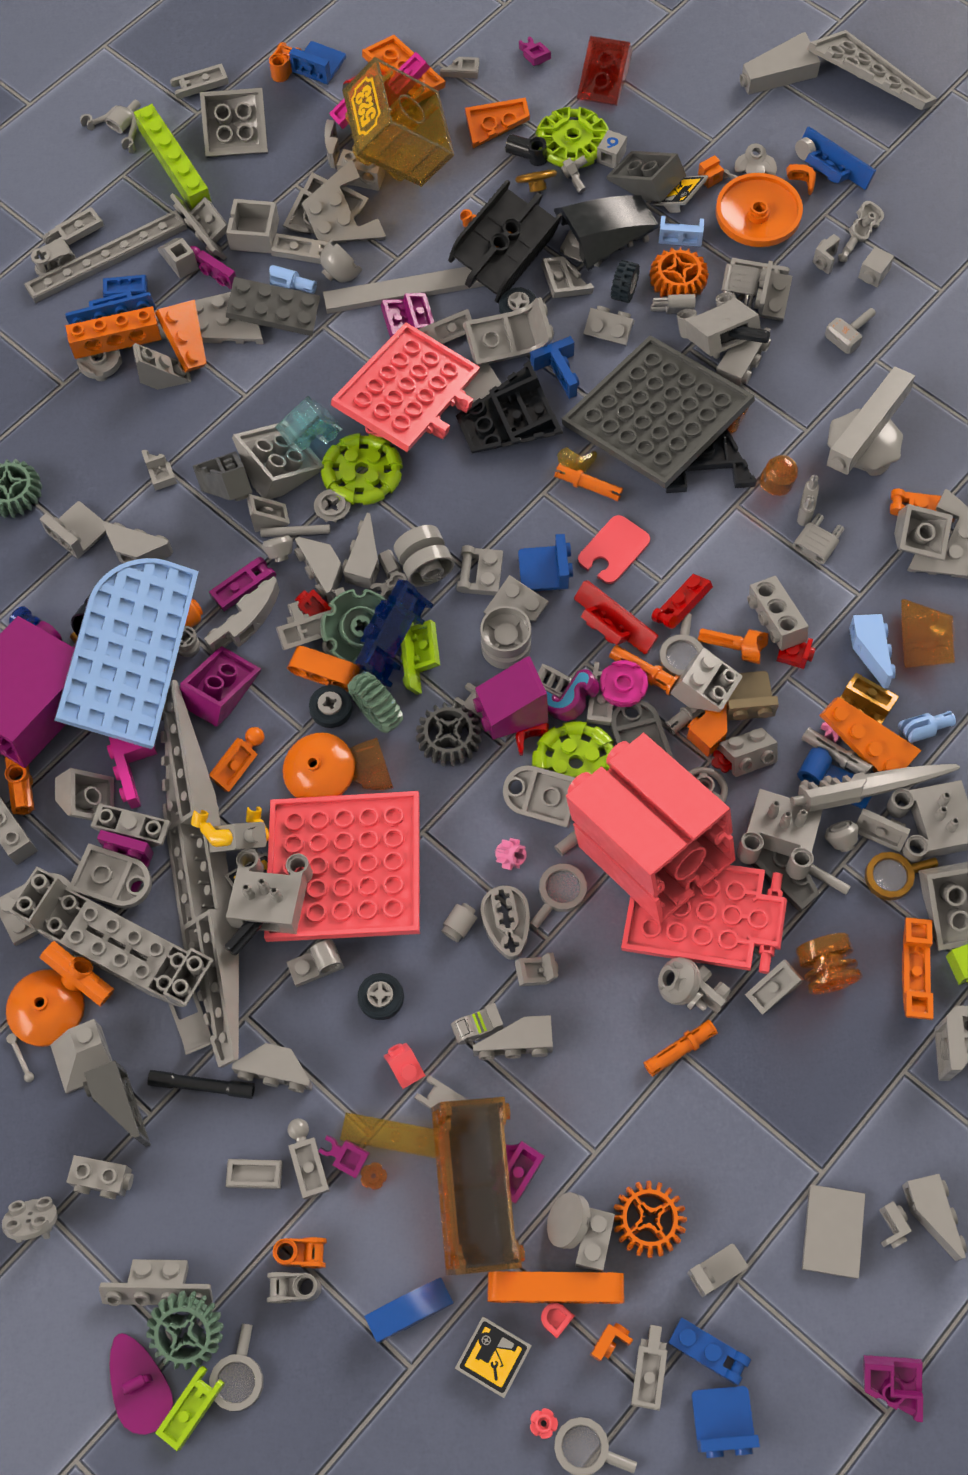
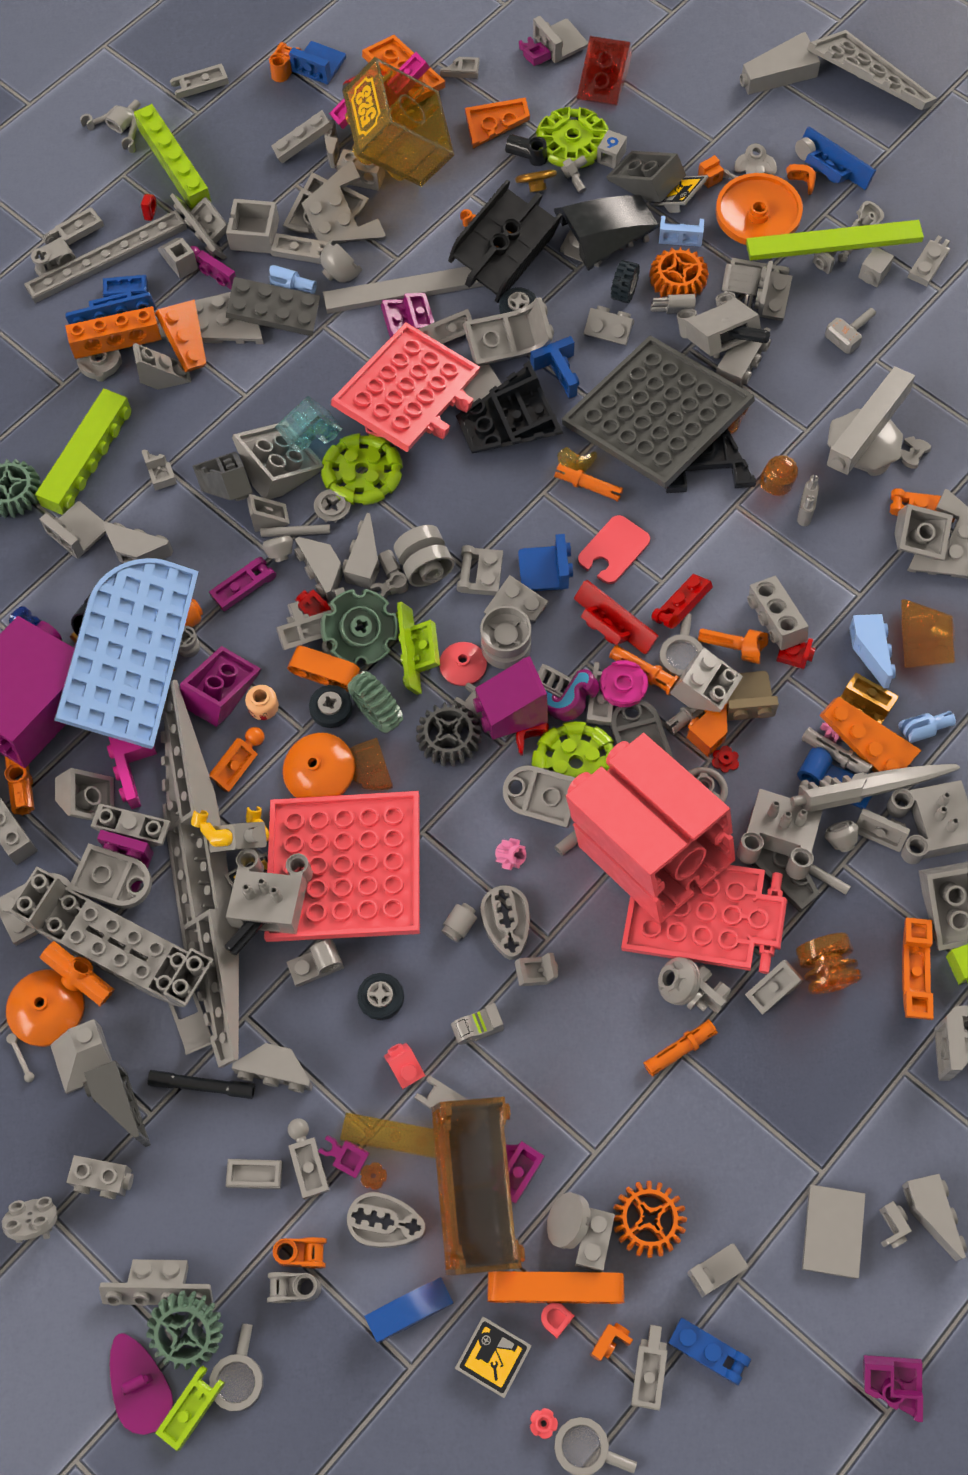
light grey slope [200,88,268,157] -> none
light grey slope [204,576,280,654] -> none
clear blue bracket [354,579,434,687] -> none
light grey slope [473,1015,553,1060] -> none
piece [530,863,587,929] -> none
light grey wing [541,256,594,298] -> none
blue bracket [691,1386,760,1458] -> none
light grey bracket [719,728,778,777] -> none
light grey piece [793,514,844,564] -> none
pearl gold piece [864,852,938,901] -> none
none -> lime brick [35,388,131,515]
none -> red tile [141,194,157,221]
none -> light nougat head [245,685,279,720]
none -> light grey plate [272,110,333,163]
none -> light grey piece [347,1192,426,1248]
none -> coral dish [439,642,487,686]
none -> light grey bracket [533,16,588,63]
none -> lime tile [746,220,924,261]
none -> light grey piece [900,436,931,469]
none -> light grey hinge [908,235,950,287]

